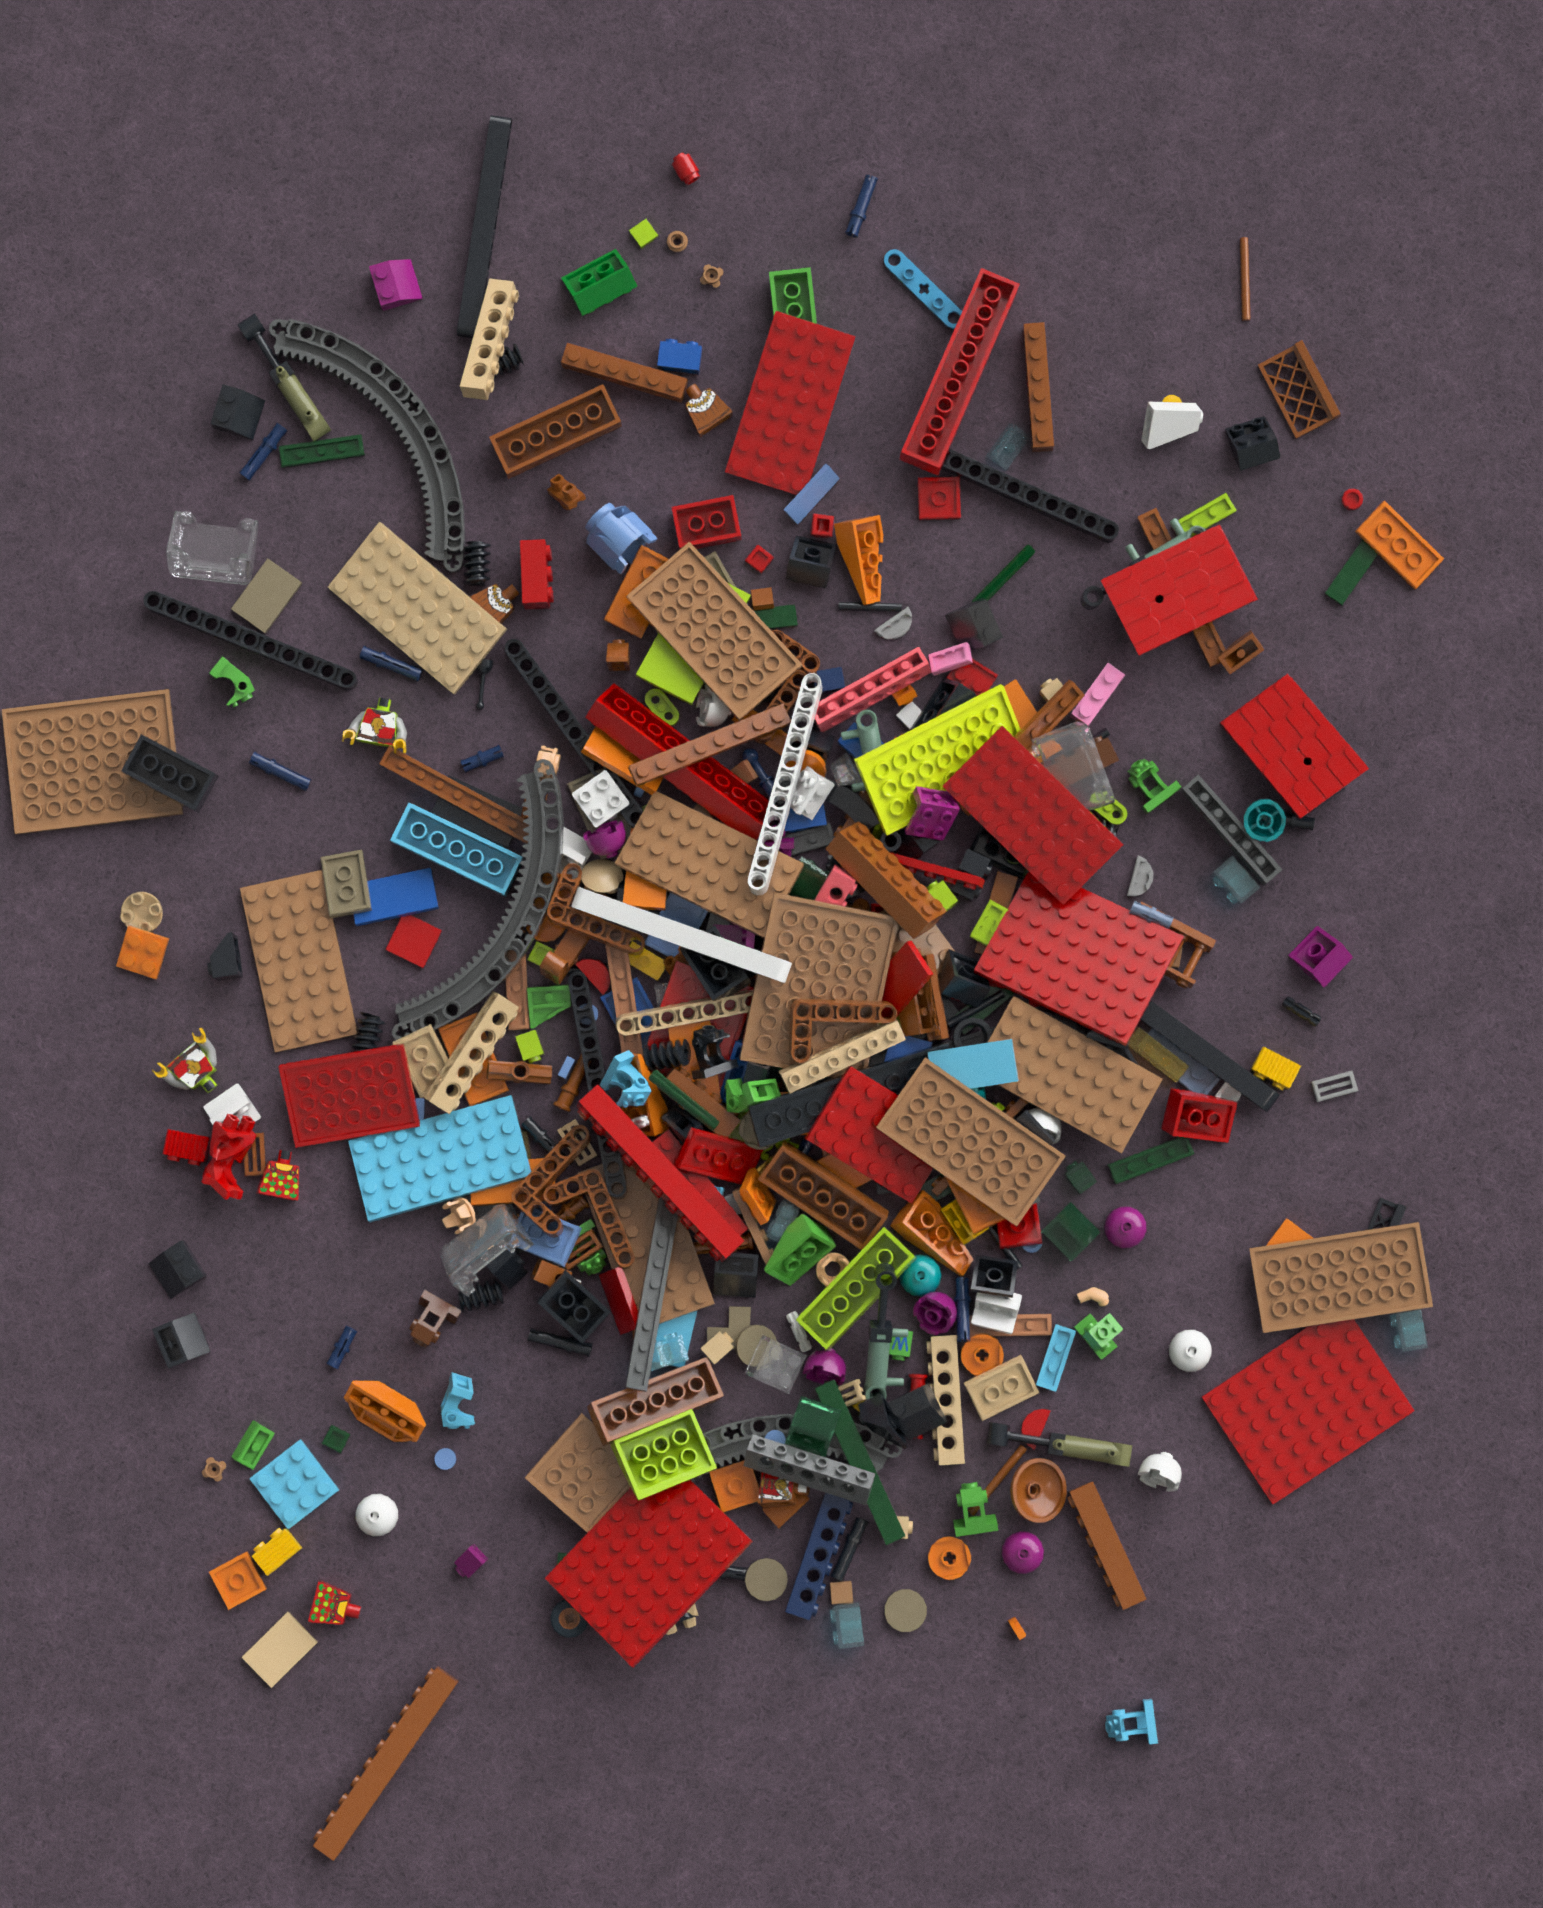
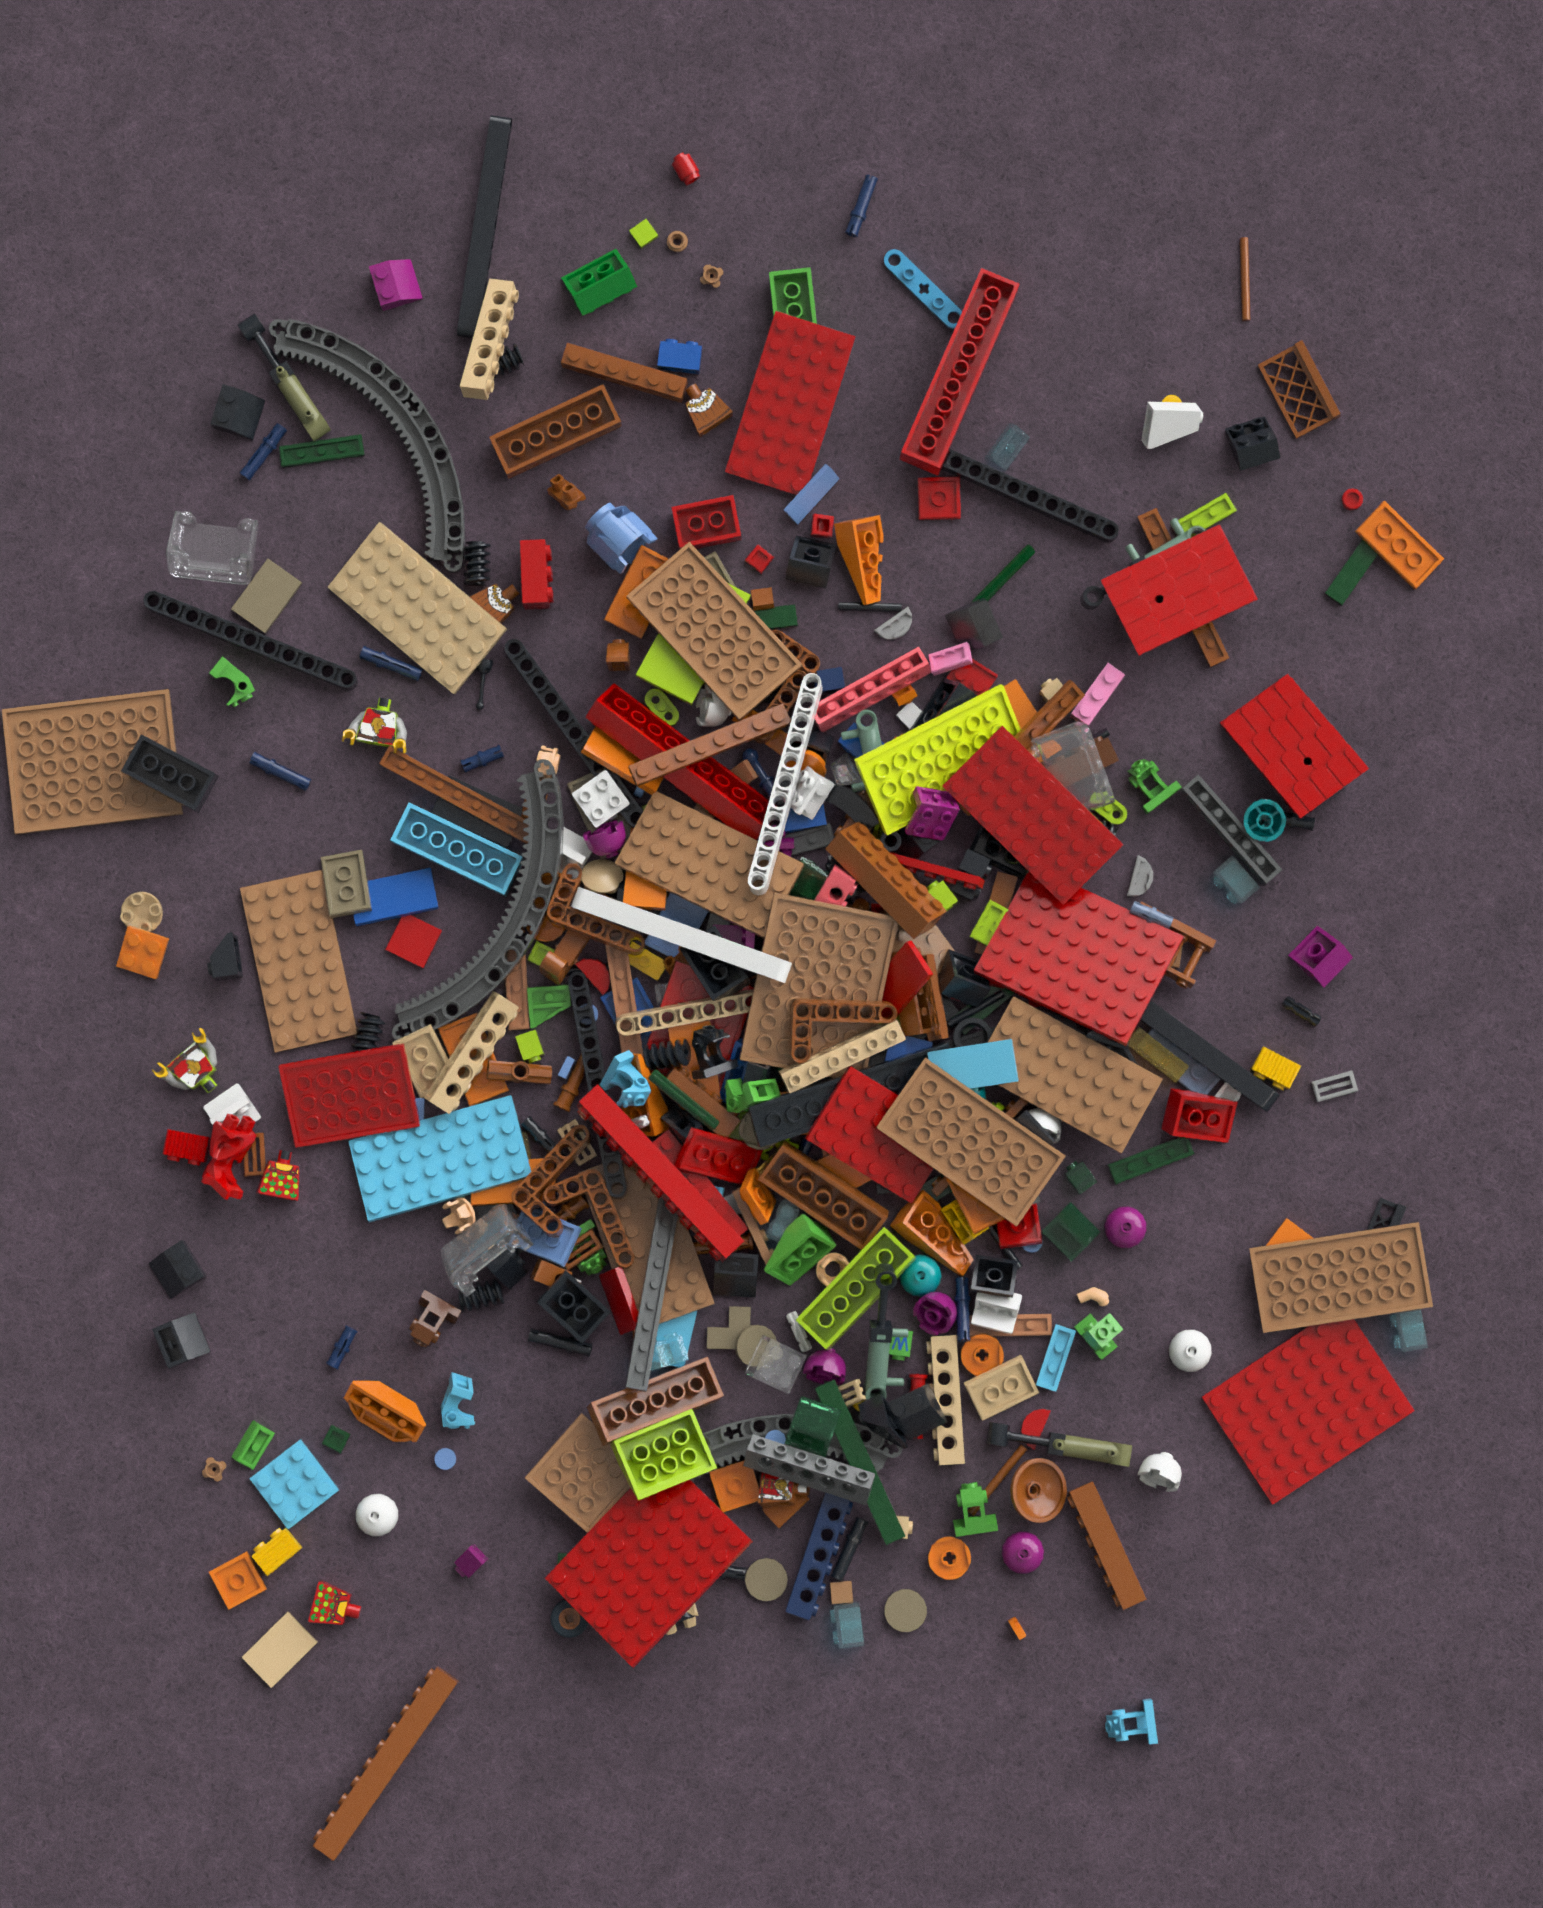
tan brick [700,1331,734,1364] -> none
dark orange brick [1023,322,1054,452] -> none
dark orange slope [1218,630,1264,674] -> none

